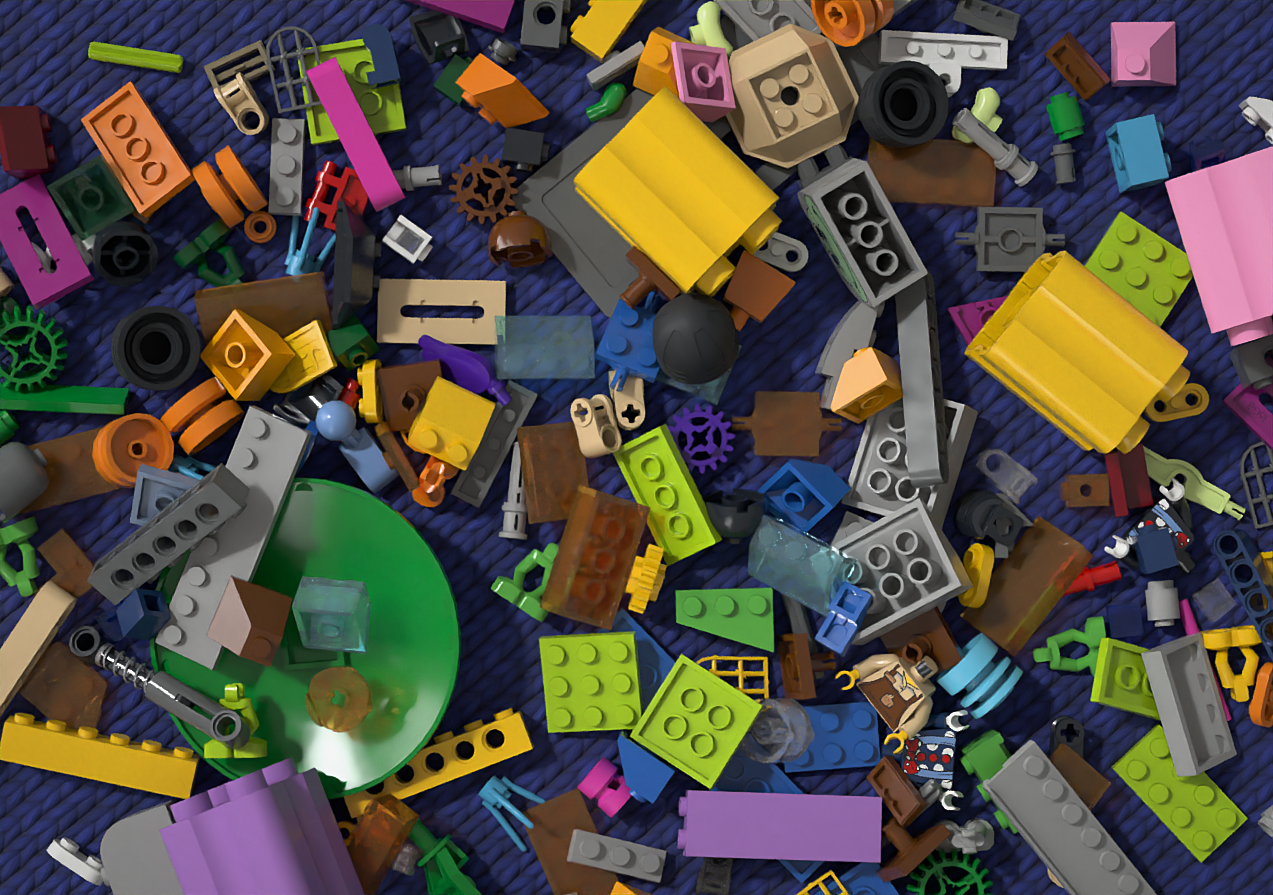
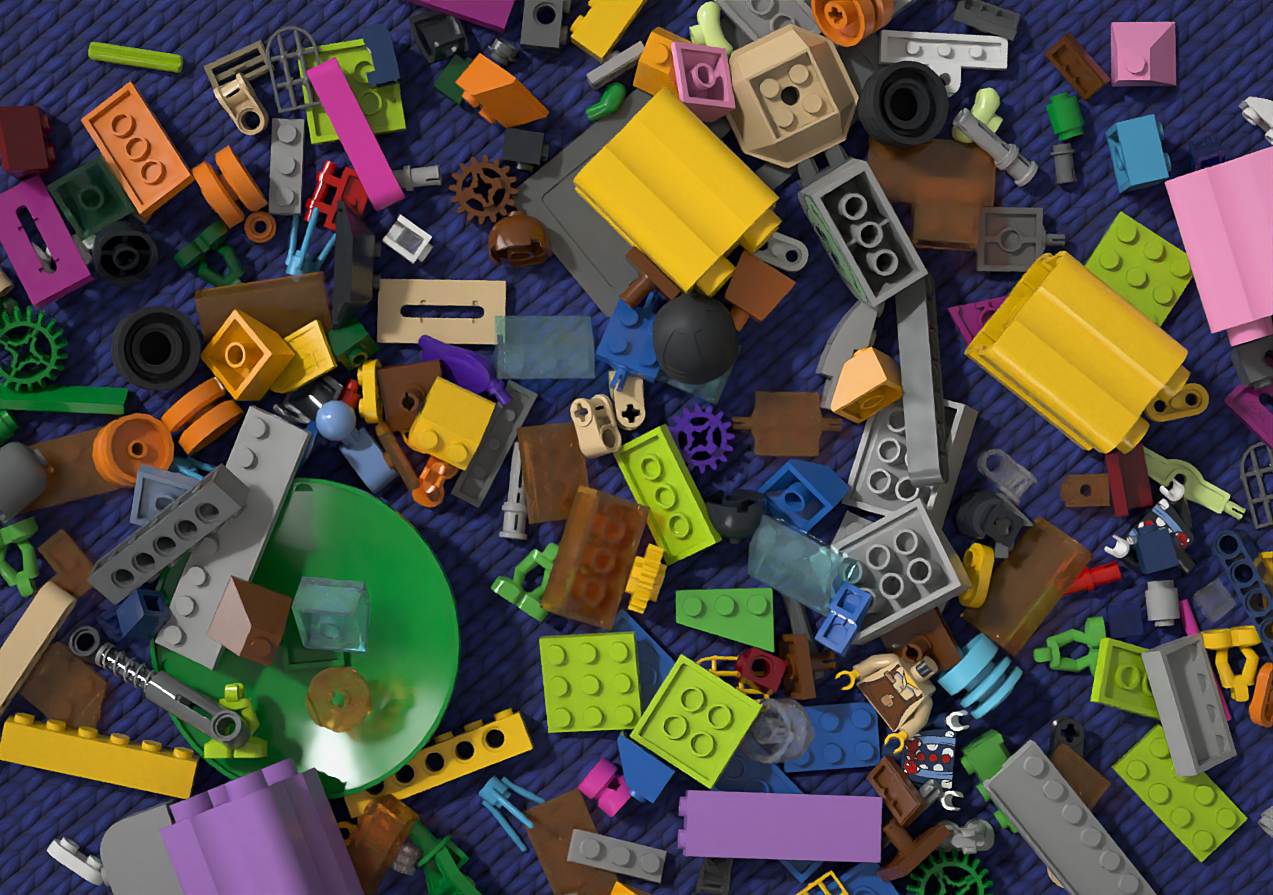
none -> dark red brick [734,647,788,696]
none -> clear orange brick [909,175,982,251]

